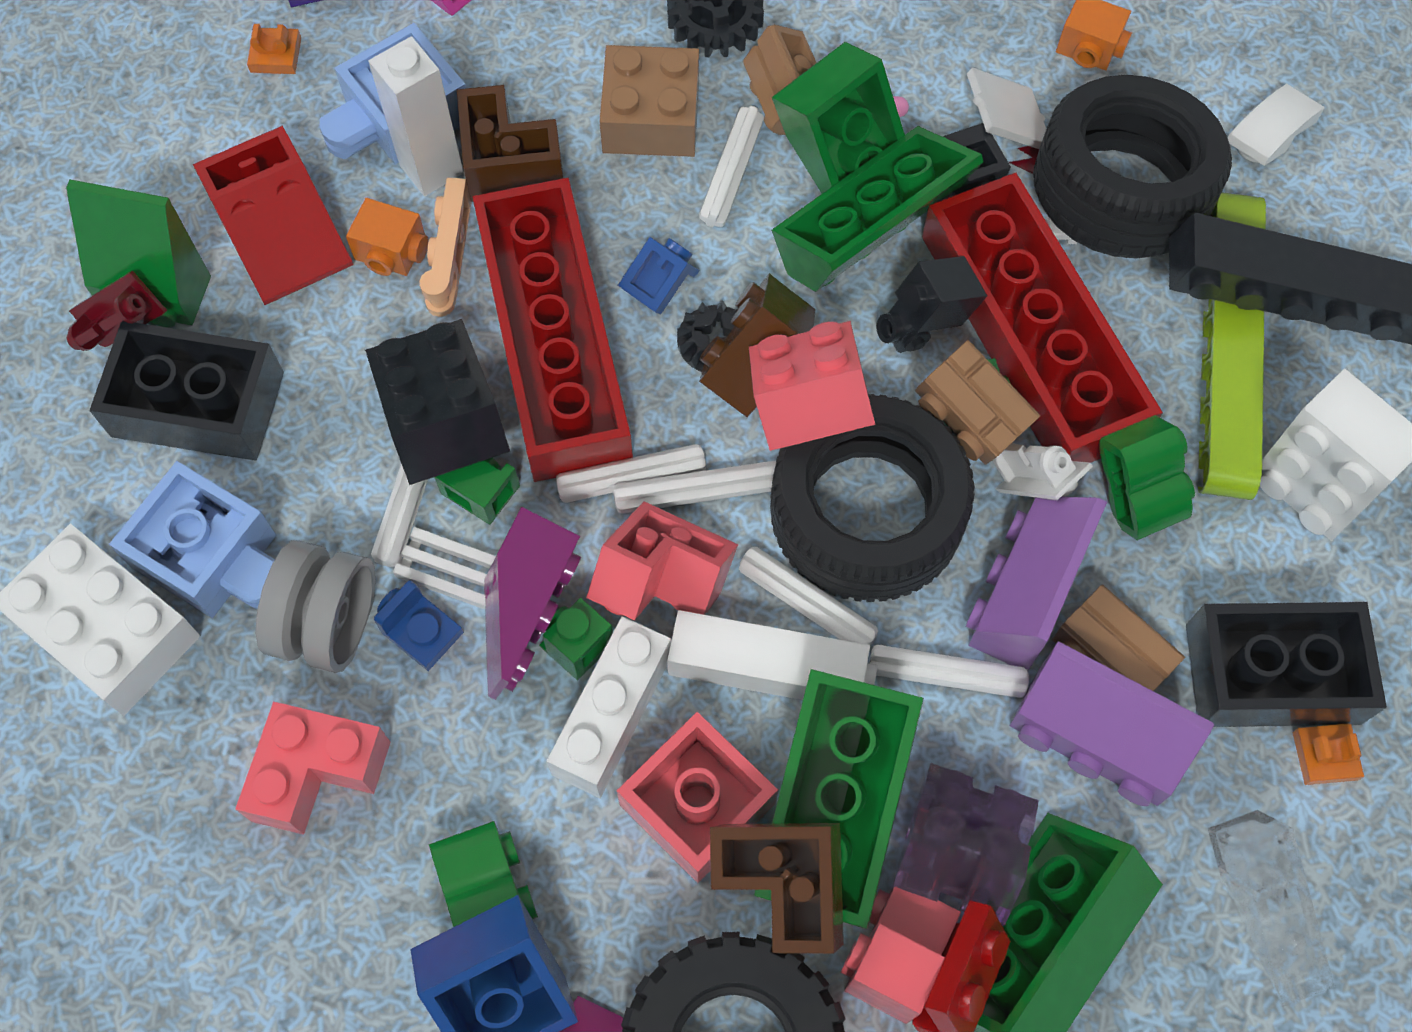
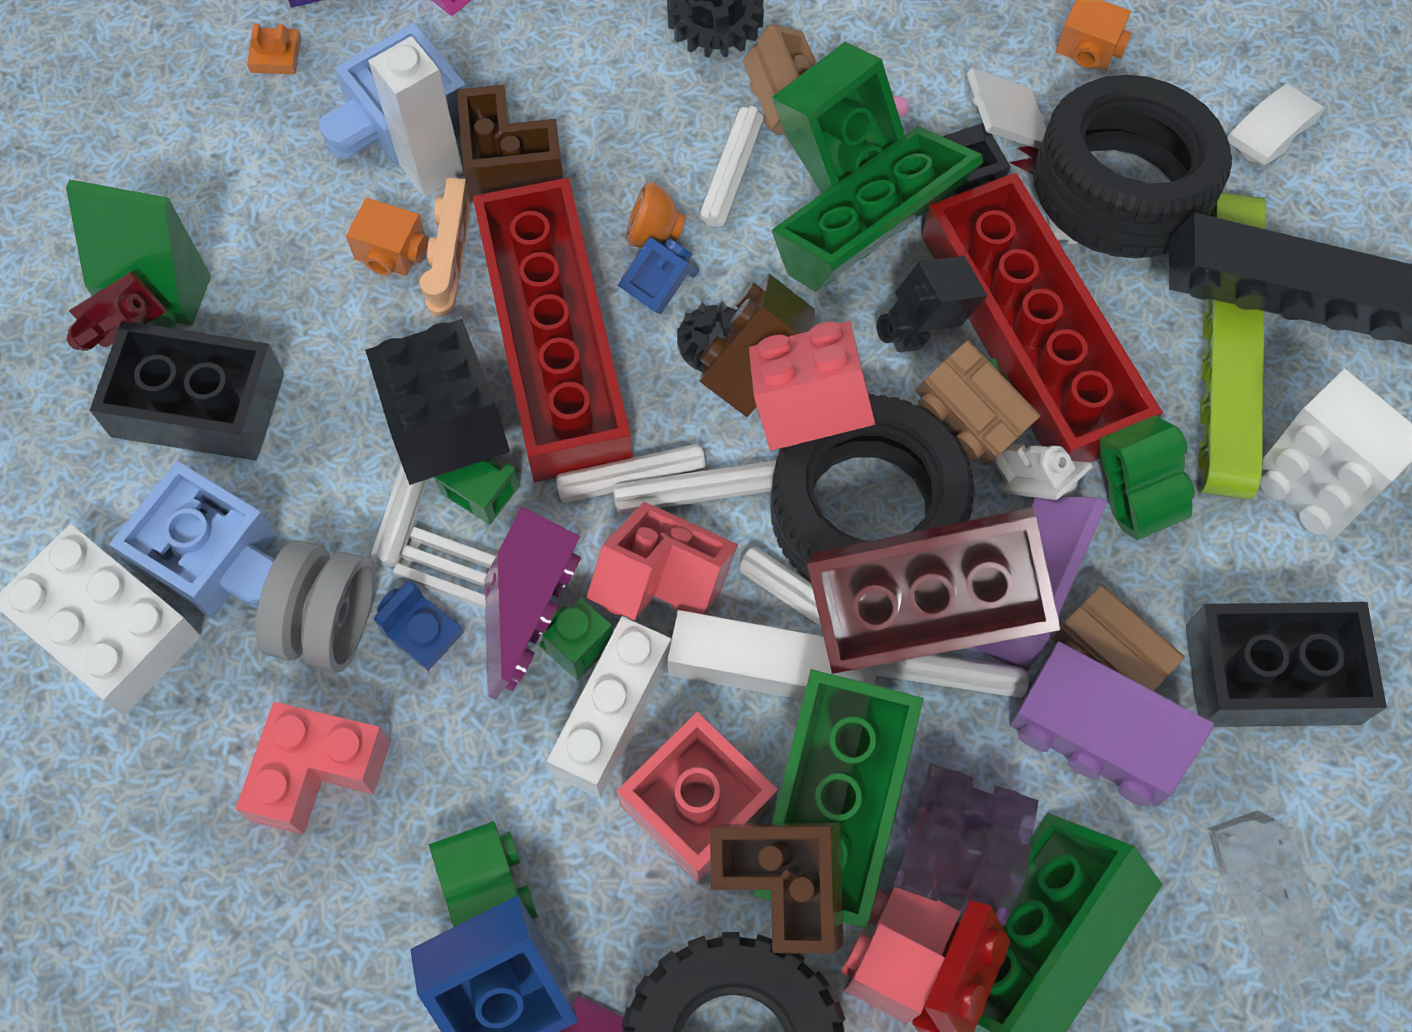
red slope [193,125,353,305] -> none
medium nougat brick [600,45,699,157] -> none
orange tile [1292,724,1364,785] -> none
none -> orange brick [626,181,686,248]
none -> dark red brick [807,507,1060,674]

